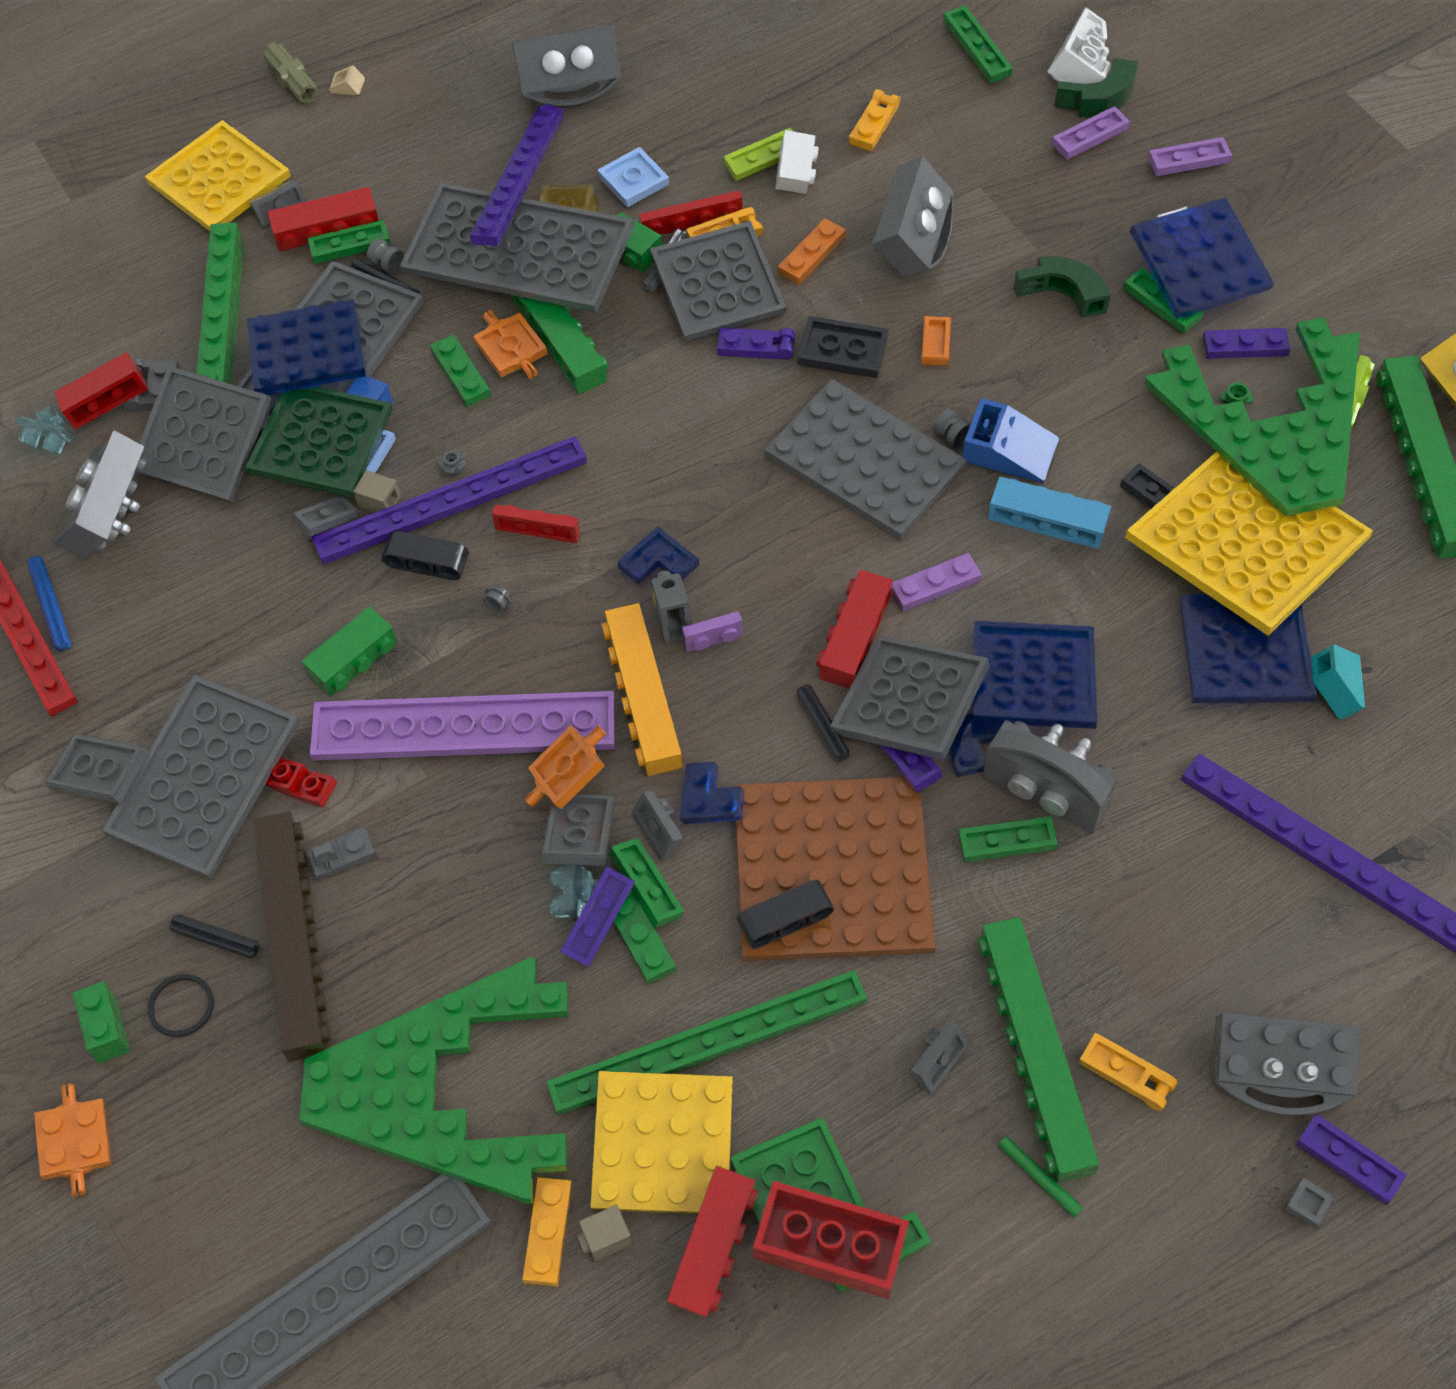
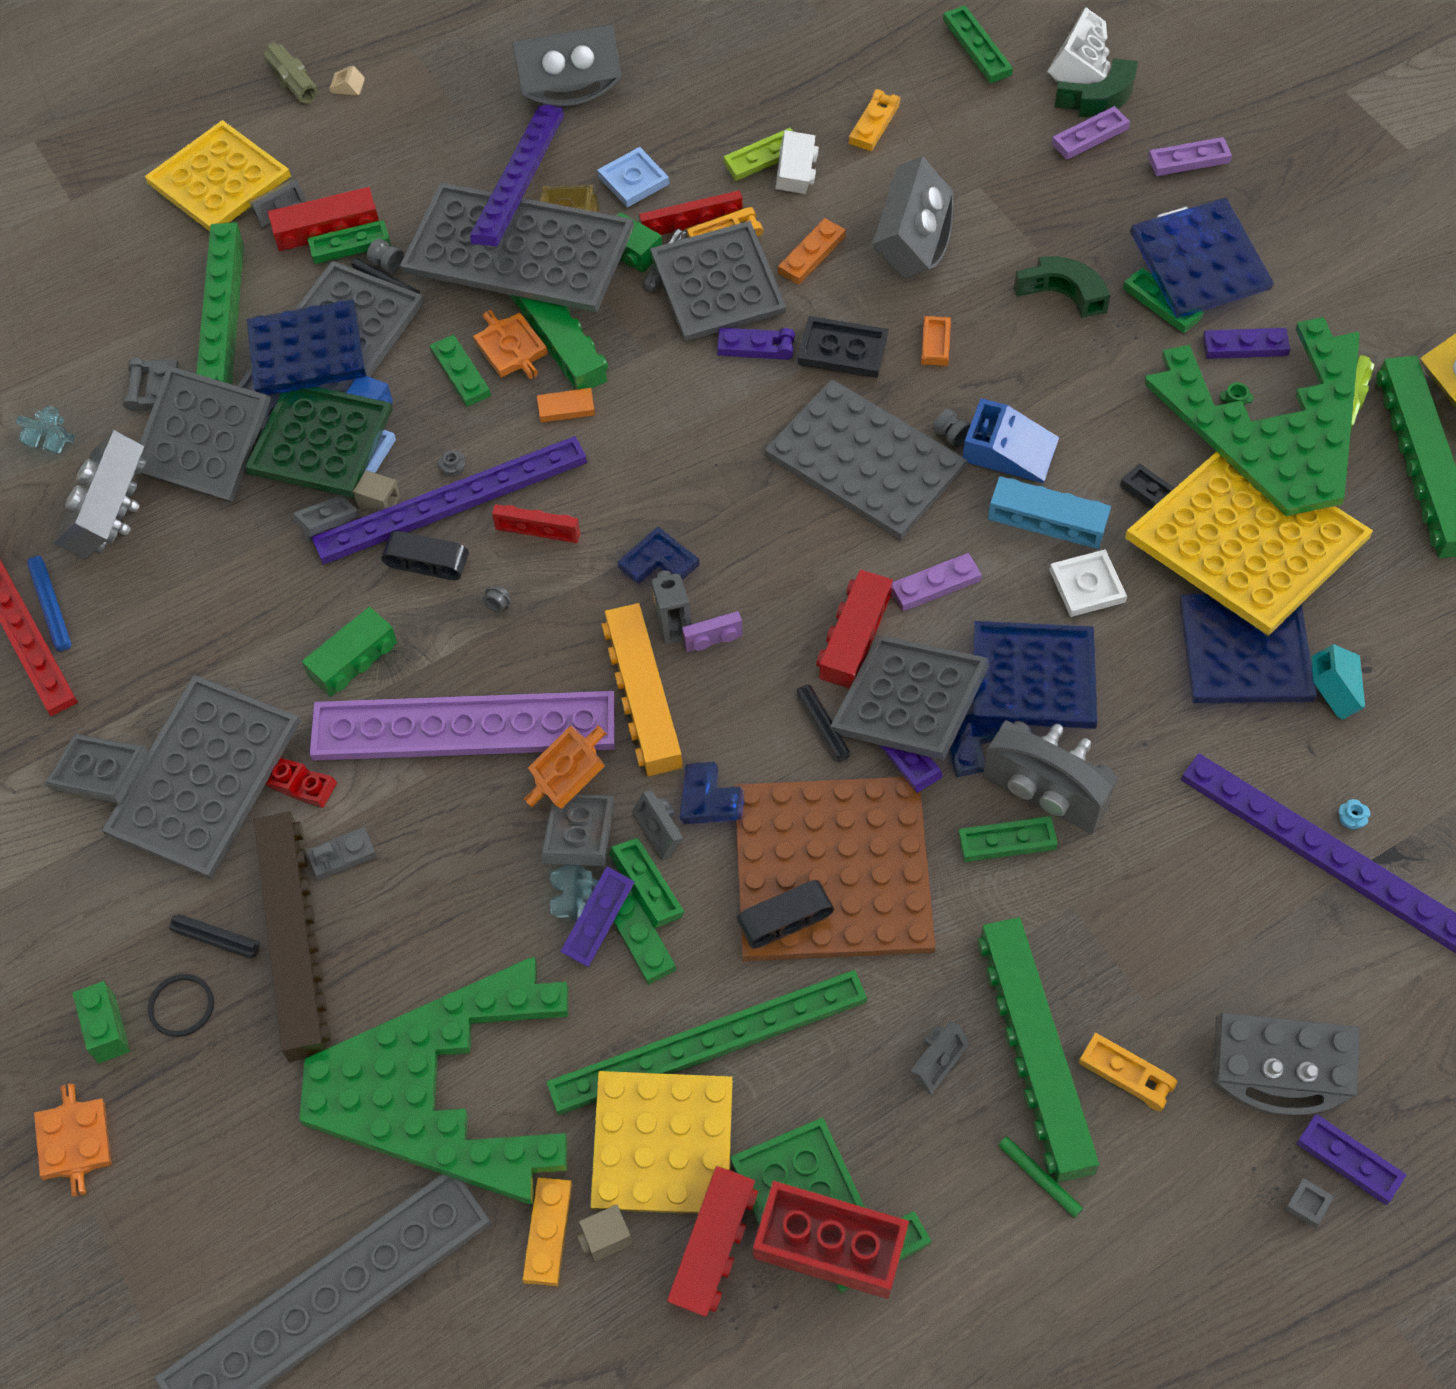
red brick [54,352,148,429] -> none
none -> orange tile [537,388,595,423]
none -> white plate [1050,549,1127,617]
none -> medium azure plate [1338,799,1370,830]

